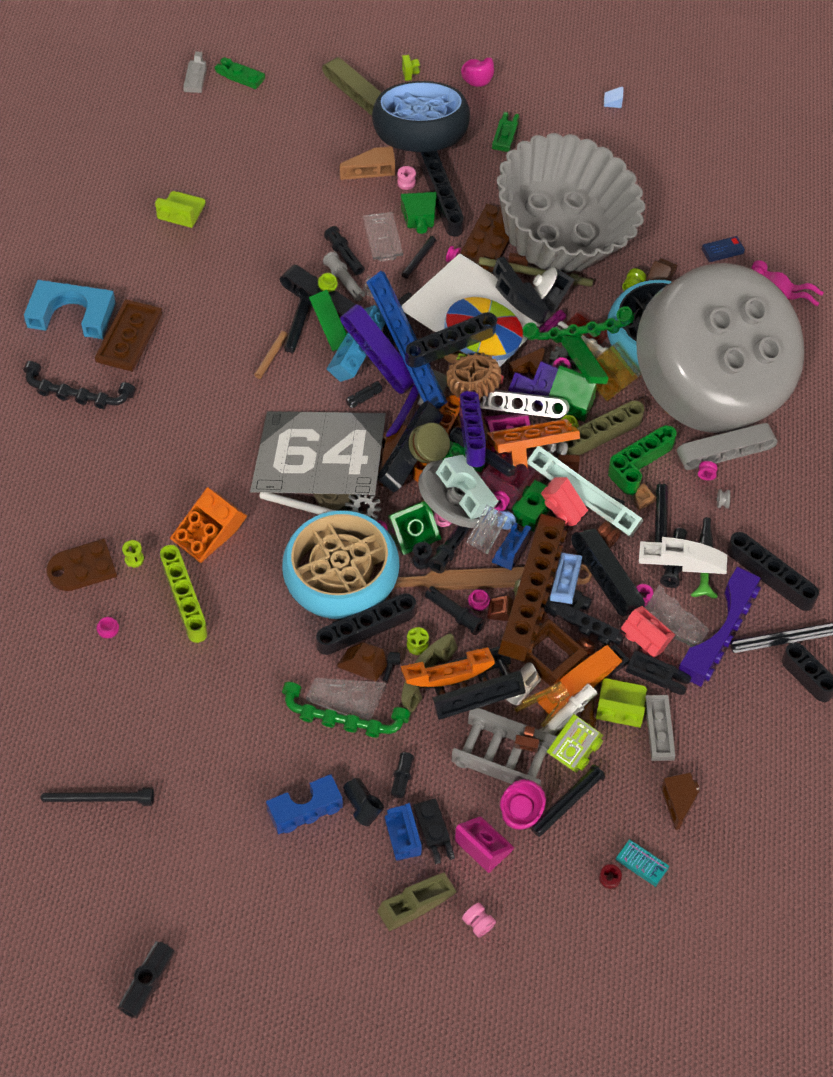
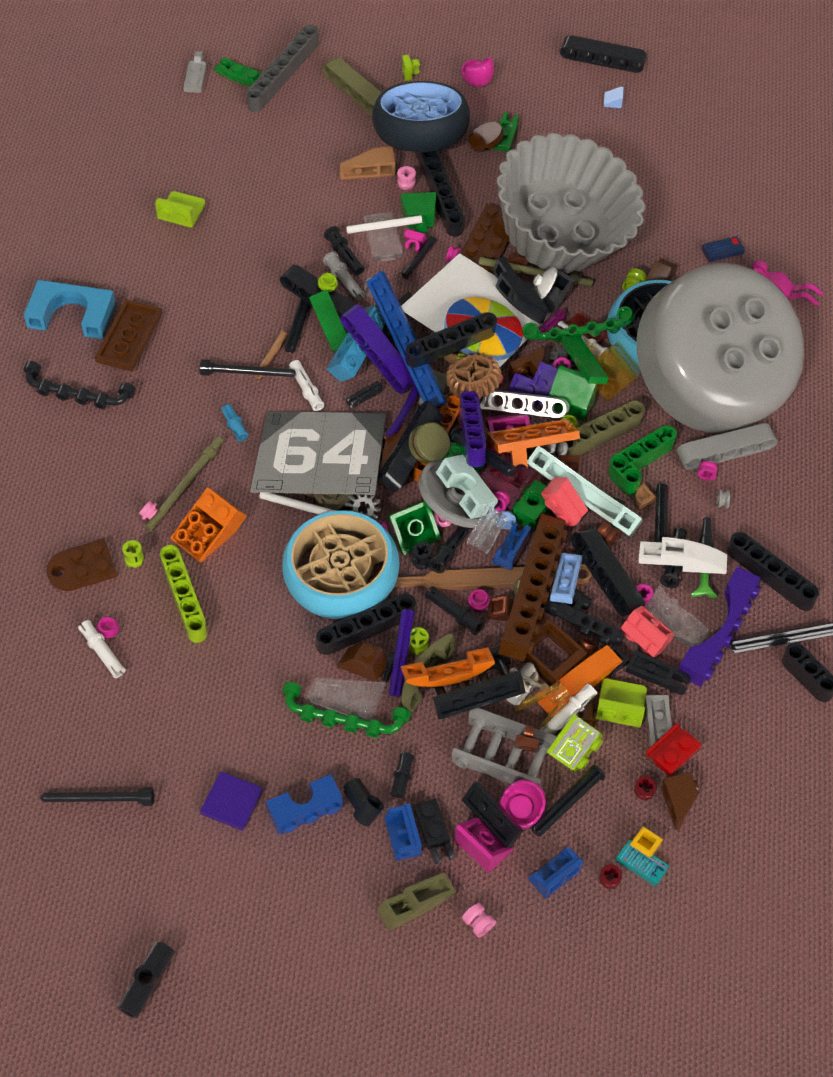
none -> white pin [78,620,126,678]
none -> bright pink plate [139,500,158,520]
none -> olive bar [145,436,224,532]
none -> black piece [200,359,296,377]
none -> dark purple tile [200,771,263,831]
none -> dark azure axle [221,404,249,442]
none -> dark grey beam [246,25,319,112]
none -> white pin [289,360,324,411]
none -> white bar [347,215,422,234]
none -> dark purple axle [389,609,414,697]
none -> dark pink tile [404,229,427,252]
none -> black tile [462,782,524,849]
none -> reddish brown tile [468,122,504,152]
none -> light grey hinge [509,667,549,692]
none -> blue hinge [528,846,583,899]
none -> black beam [560,35,647,73]
none -> yellow slope [630,826,663,858]
none -> dark red bush [634,776,656,800]
none -> red plate [645,723,702,777]

